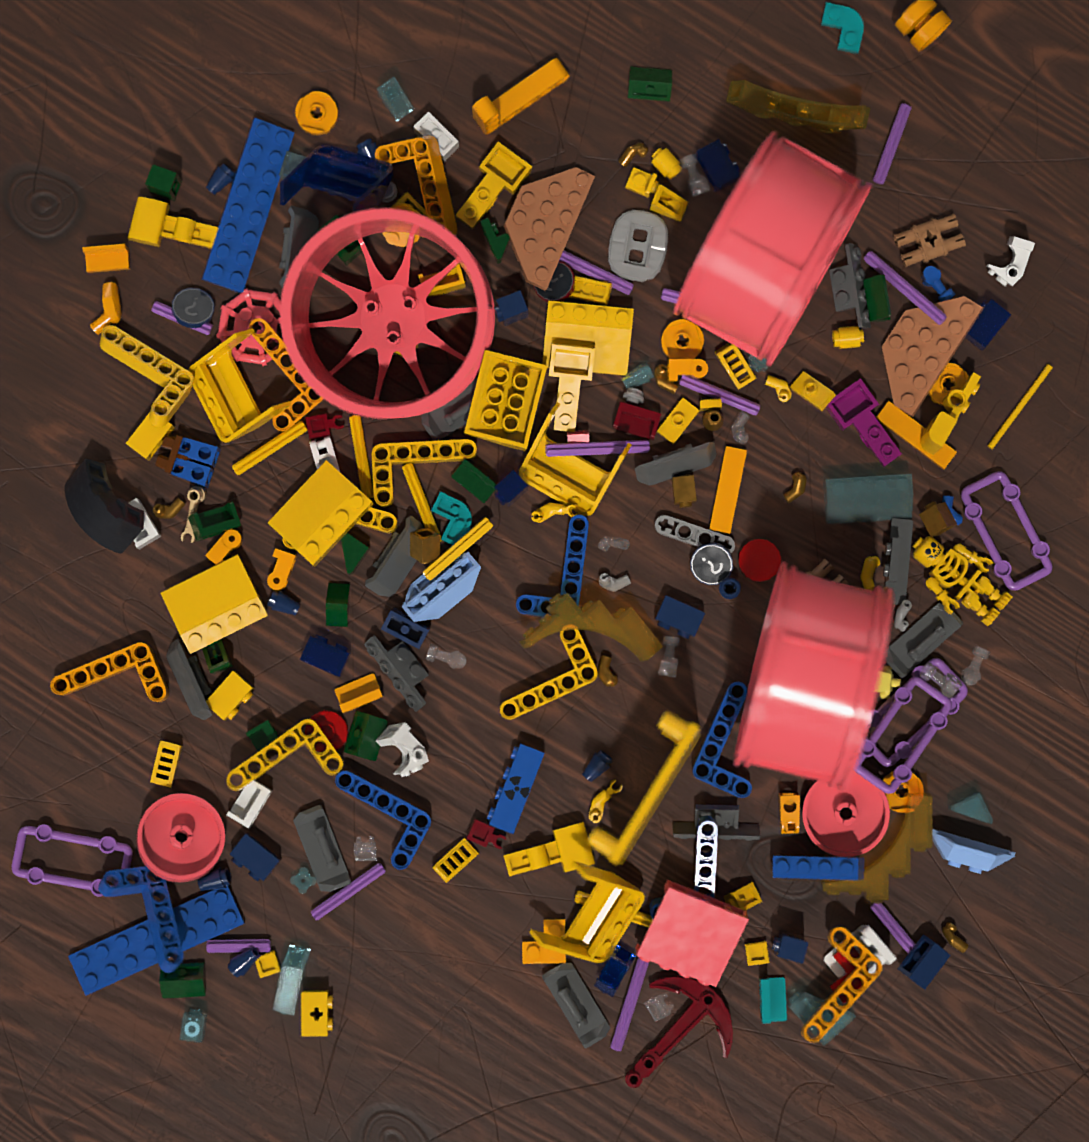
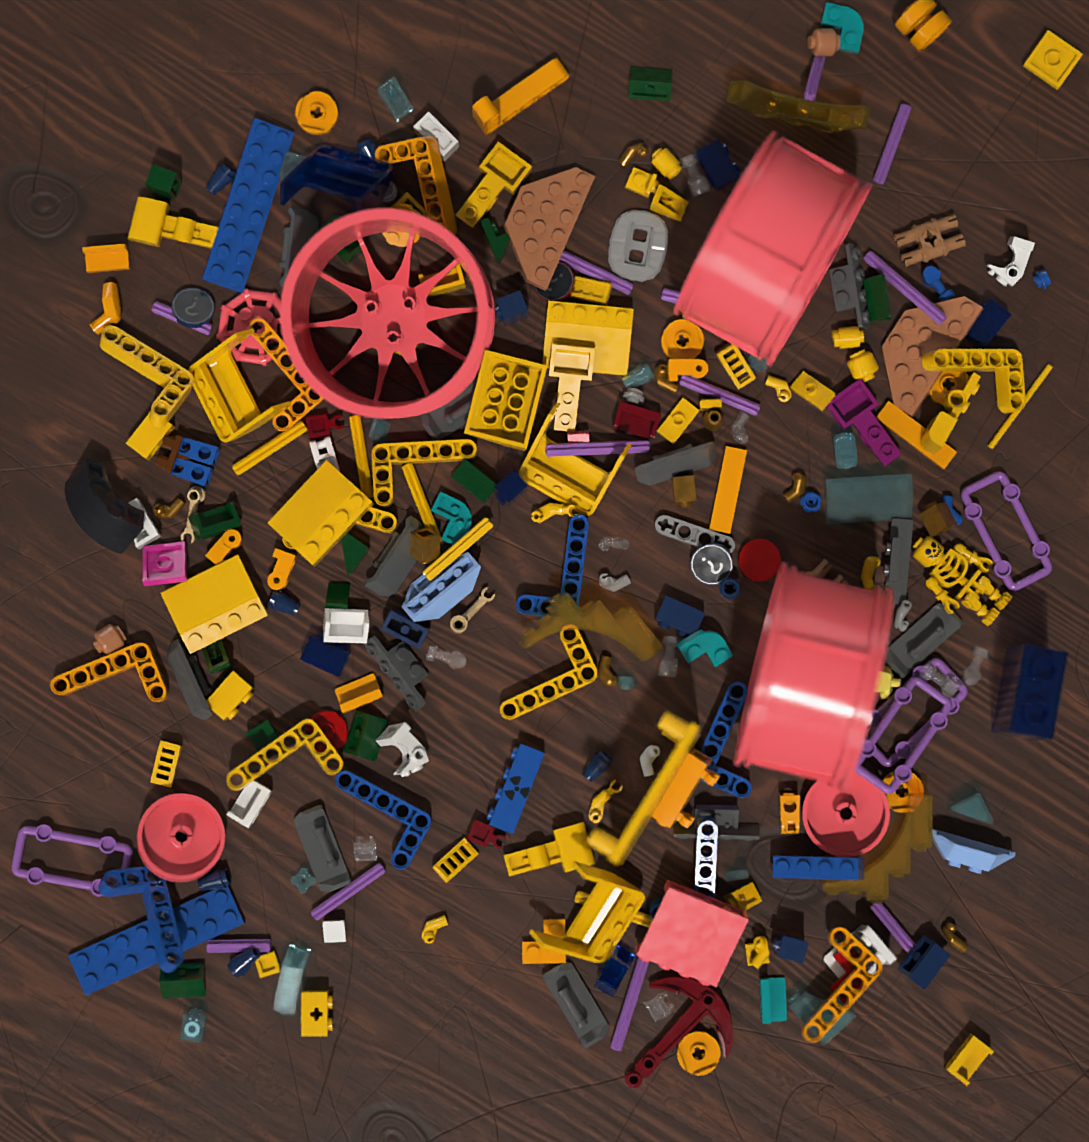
dark blue brick [230,833,281,881] -> none
none -> nougat head [92,624,126,655]
none -> dark pink plate [142,541,187,586]
none -> white panel [323,608,369,643]
none -> white slope [323,920,346,943]
none -> clear light blue slope [368,418,391,443]
none -> yellow arm [422,915,448,944]
none -> tan brick [450,587,495,633]
none -> clear light blue plate [616,676,637,690]
none -> white arm [640,745,660,777]
none -> light orange brick [652,748,720,828]
none -> teal plate [676,629,733,667]
none -> light orange plate [677,1031,721,1076]
none -> clear light blue tile [725,869,749,881]
none -> yellow arm [750,936,770,969]
none -> blue plate [800,491,822,512]
none -> medium lavender axle [804,55,826,101]
none -> nougat head [807,28,840,57]
none -> clear light blue gear [833,432,858,469]
none -> yellow head [847,349,879,382]
none -> yellow beam [922,349,1026,414]
none -> yellow panel [944,1033,994,1086]
none -> clear blue brick [991,644,1069,741]
none -> yellow plate [1023,30,1083,90]
none -> blue plate [1033,269,1051,289]

